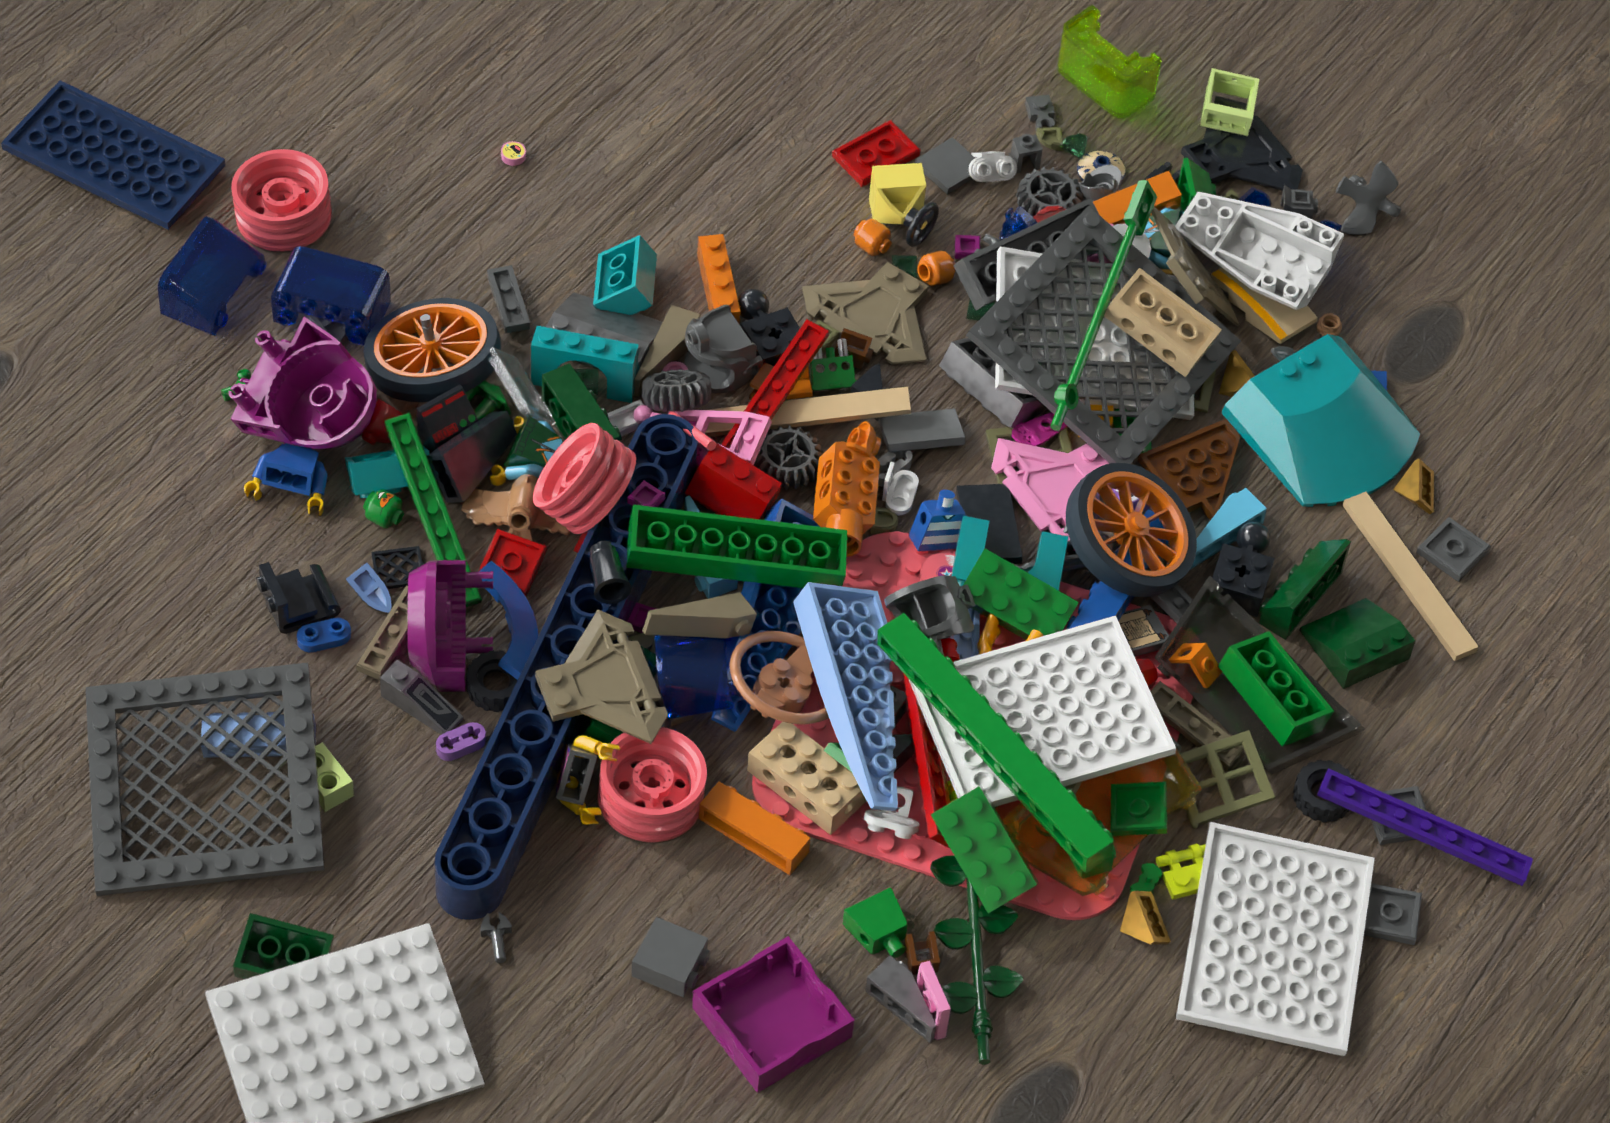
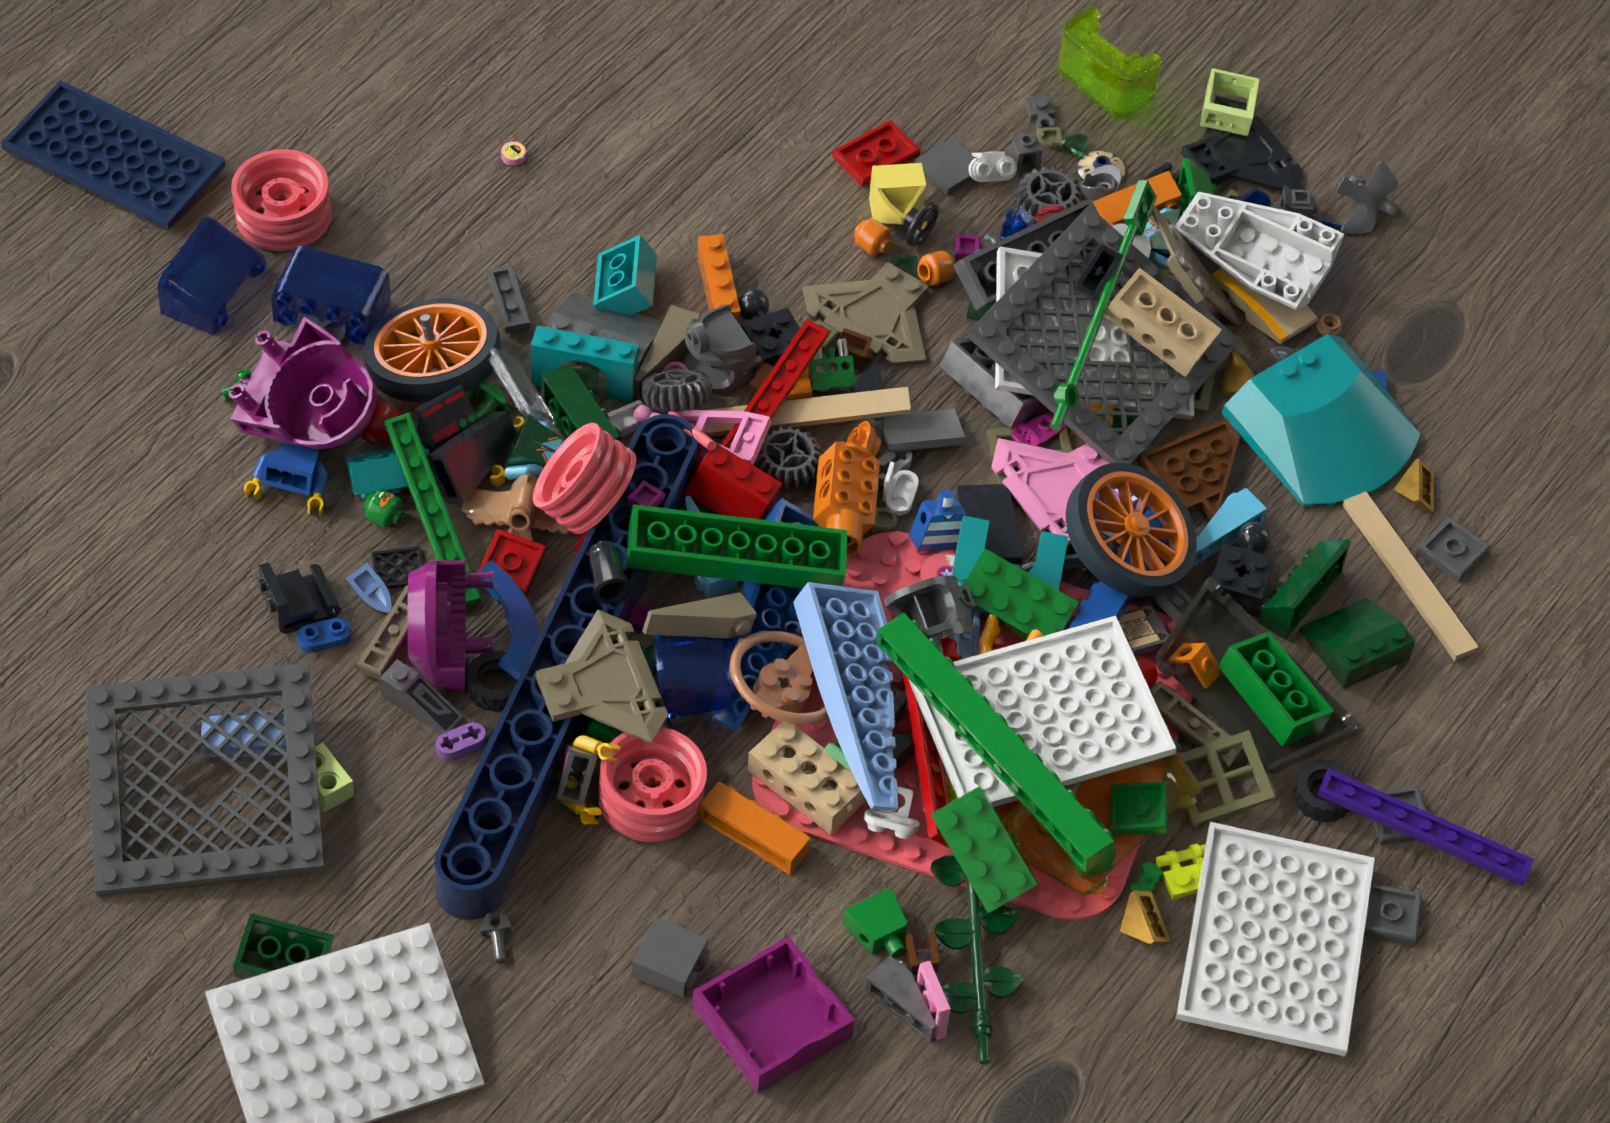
none -> black slope [1074,242,1123,299]

